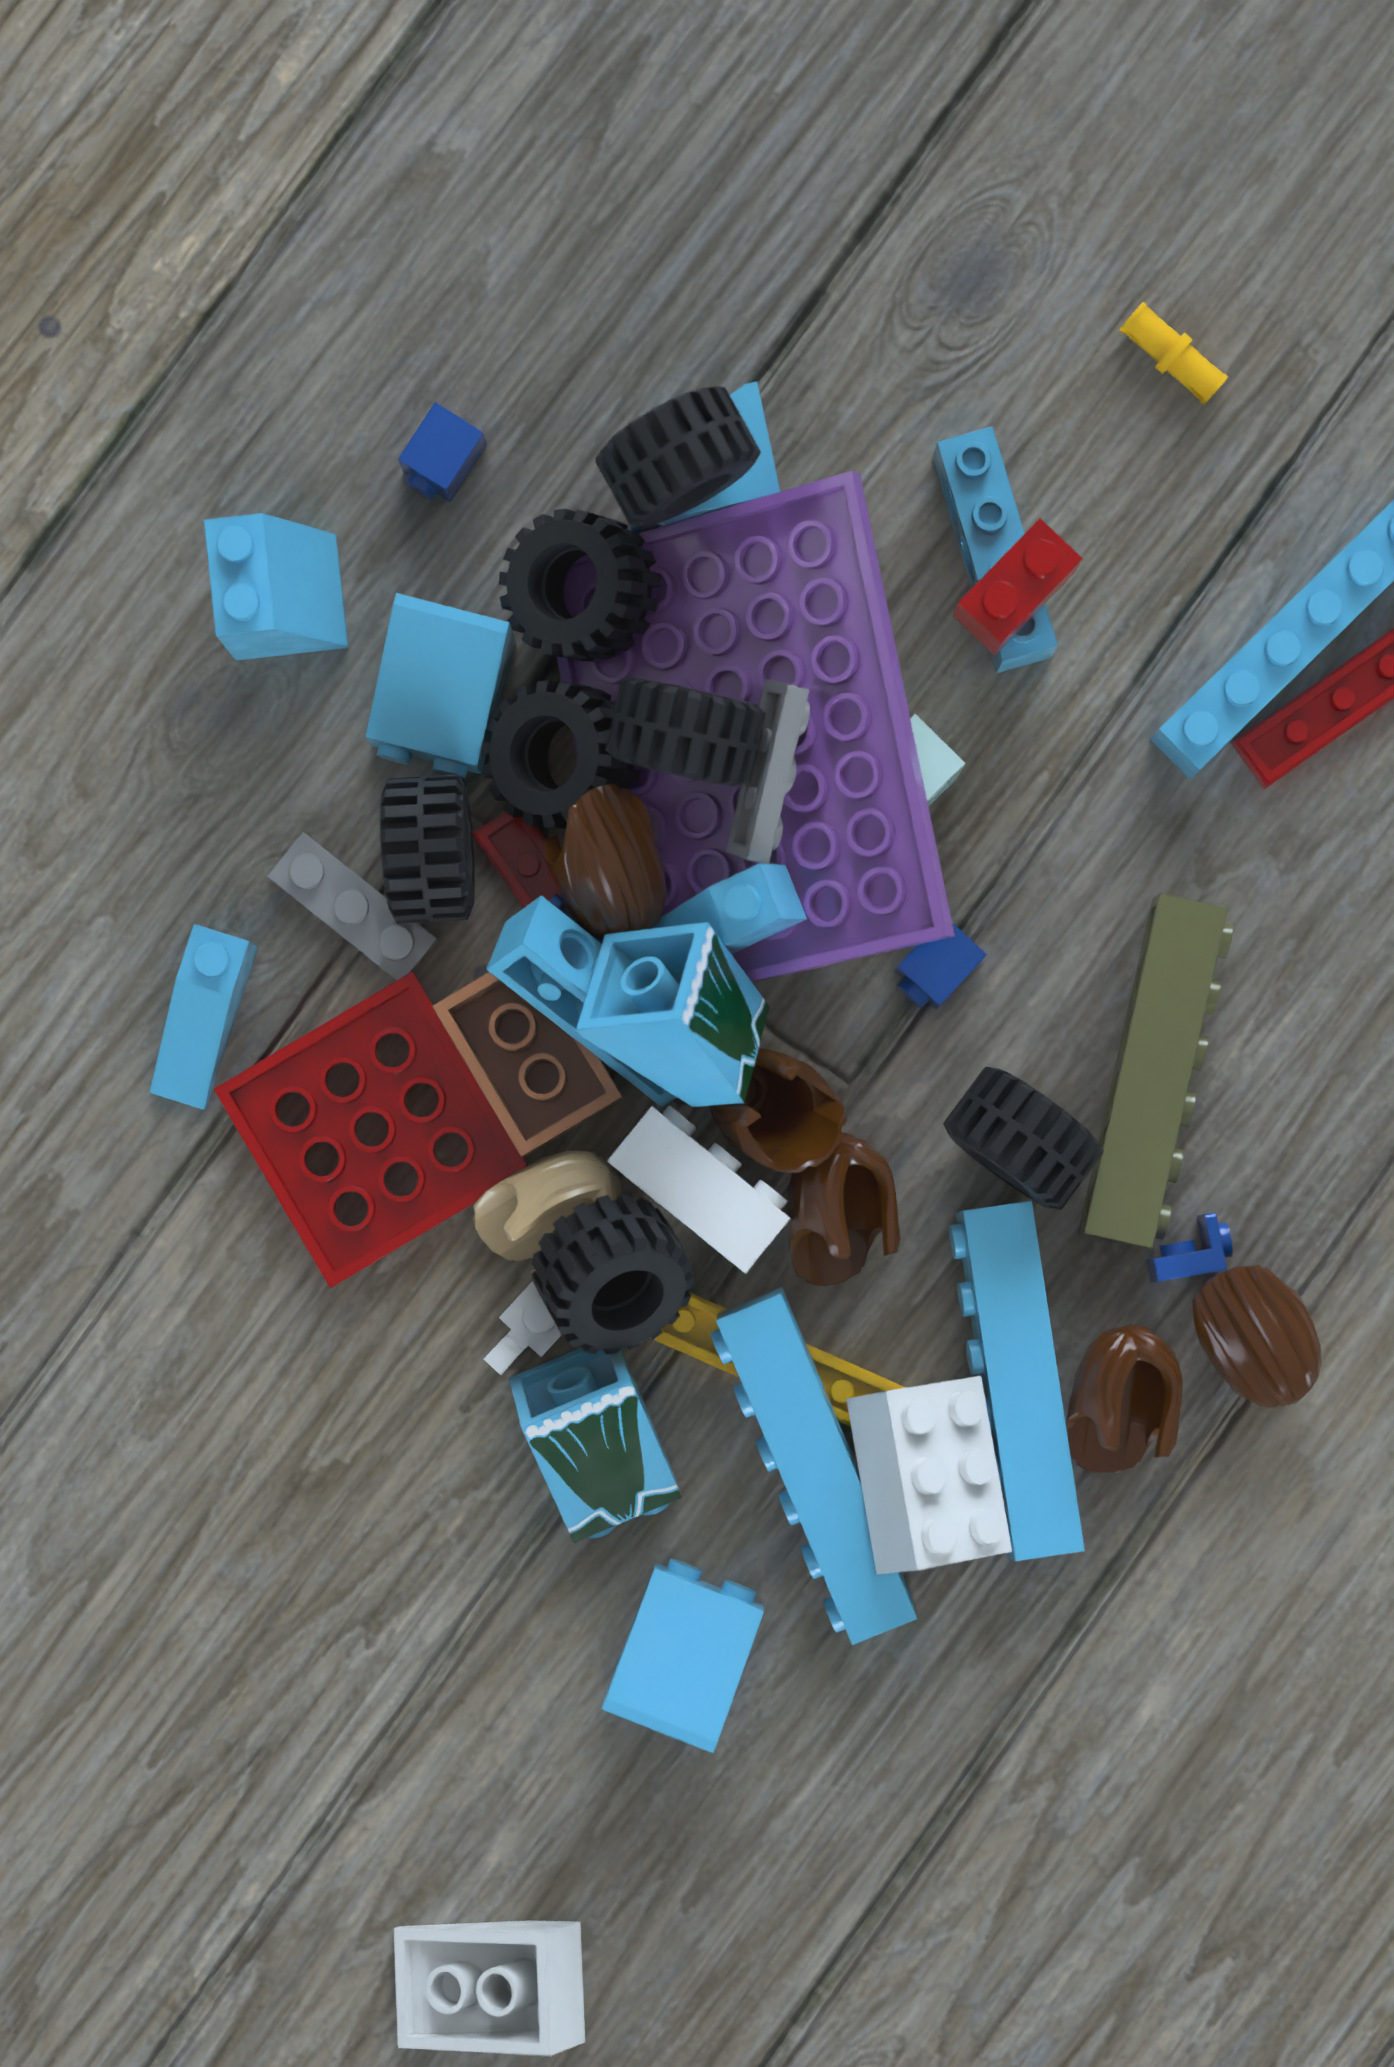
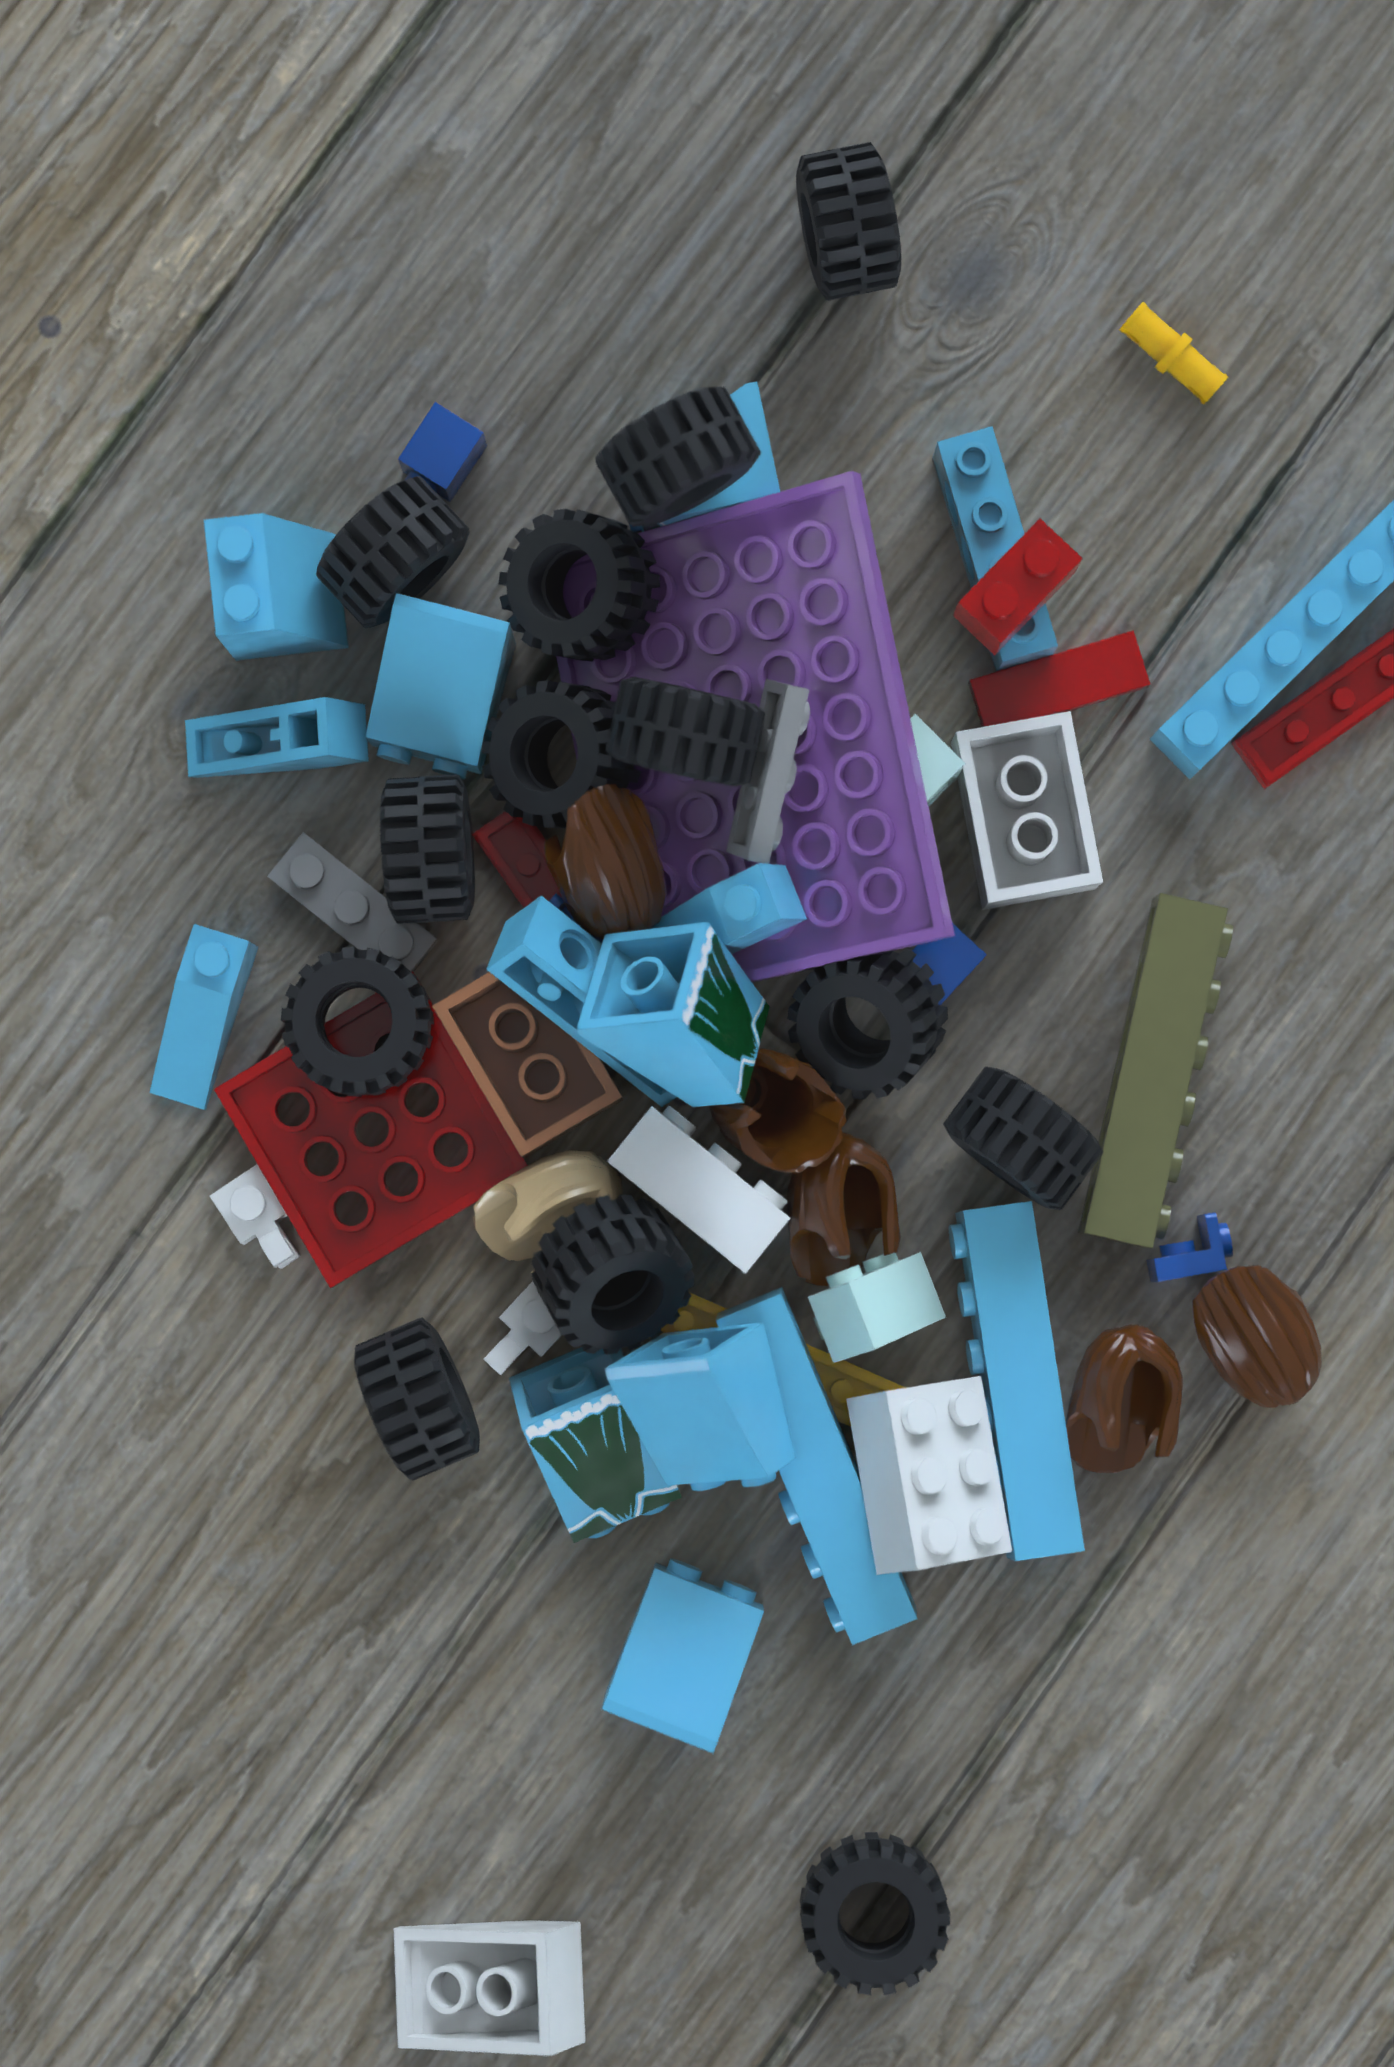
none -> medium azure slope [185,697,369,778]
none -> white plate [210,1164,300,1269]
none -> black tyre [281,946,434,1097]
none -> black tyre [316,476,470,628]
none -> black tyre [354,1317,480,1481]
none -> medium azure slope [605,1322,796,1491]
none -> black tyre [787,948,948,1100]
none -> black tyre [796,142,901,301]
none -> black tyre [800,1832,950,1995]
none -> light aqua brick [808,1252,946,1363]
none -> white brick [951,711,1103,910]
none -> red tile [968,630,1151,727]

